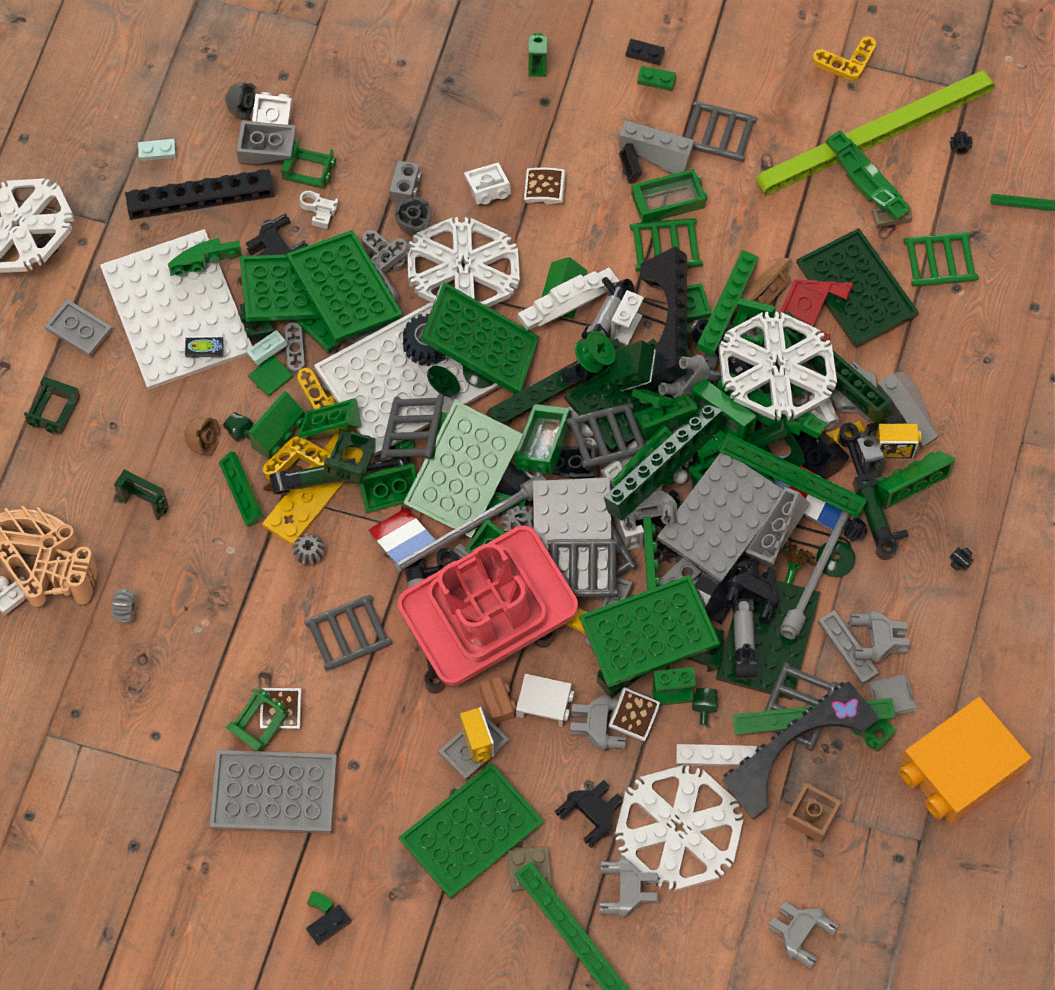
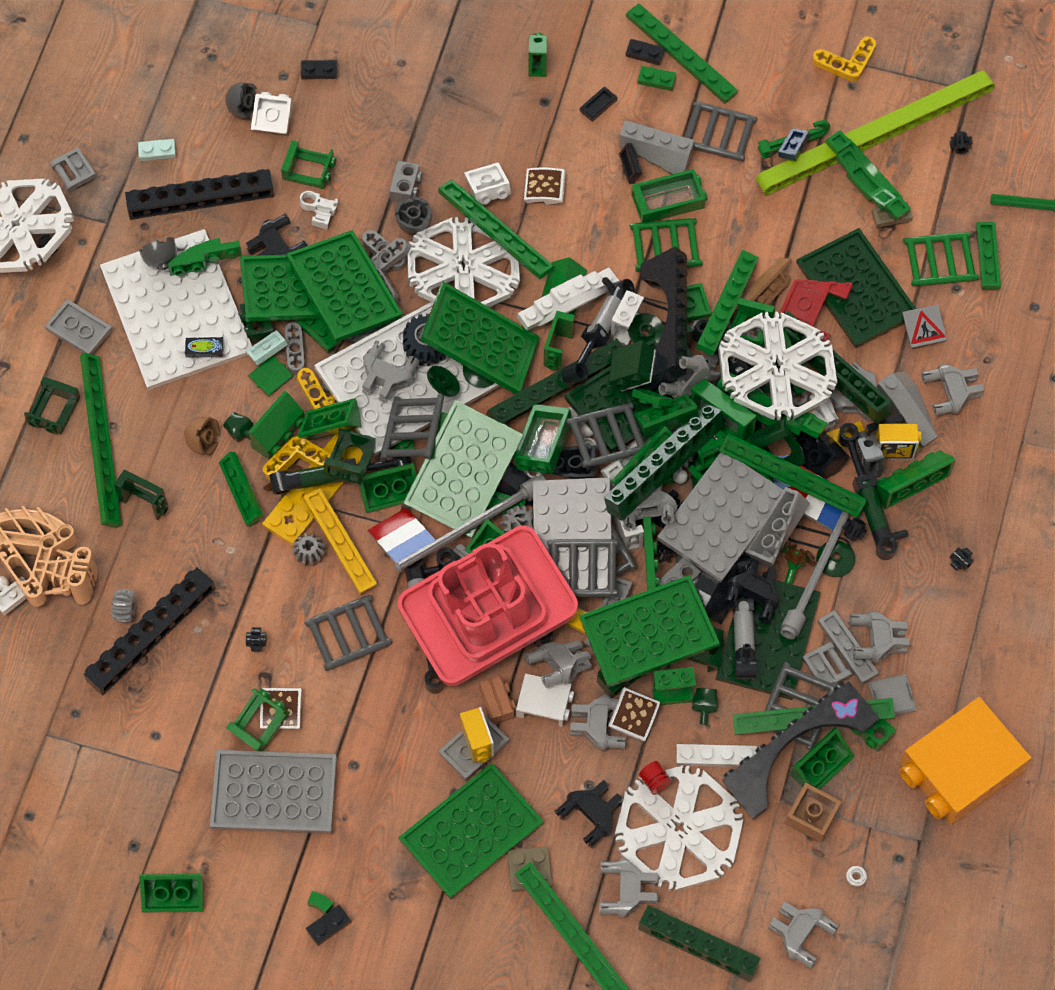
light grey slope [237,120,296,164] -> none
green piece [575,331,616,373] -> none
none -> light grey plate [50,148,96,193]
none -> green plate [80,353,121,528]
none -> black brick [84,567,215,696]
none -> dark grey cylinder [139,237,178,270]
none -> green slope [139,873,205,912]
none -> black gear [246,627,267,652]
none -> black plate [301,60,337,79]
none -> yellow plate [303,488,377,595]
none -> light grey connector [362,340,420,403]
none -> green plate [438,179,553,279]
none -> light grey connector [524,640,591,688]
none -> green panel [543,311,575,370]
none -> black tile [580,86,617,122]
none -> green plate [626,3,738,104]
none -> dark green dish [628,313,664,343]
none -> dark green brick [638,905,761,983]
none -> red piece [639,761,672,795]
none -> green piece [757,120,830,159]
none -> plate [778,128,809,161]
none -> green slope [790,727,854,790]
none -> light grey plate [802,642,853,691]
none -> white plate [846,866,867,887]
none -> light grey piece [902,305,947,348]
none -> light grey connector [921,364,984,416]
none -> green plate [976,222,1001,290]

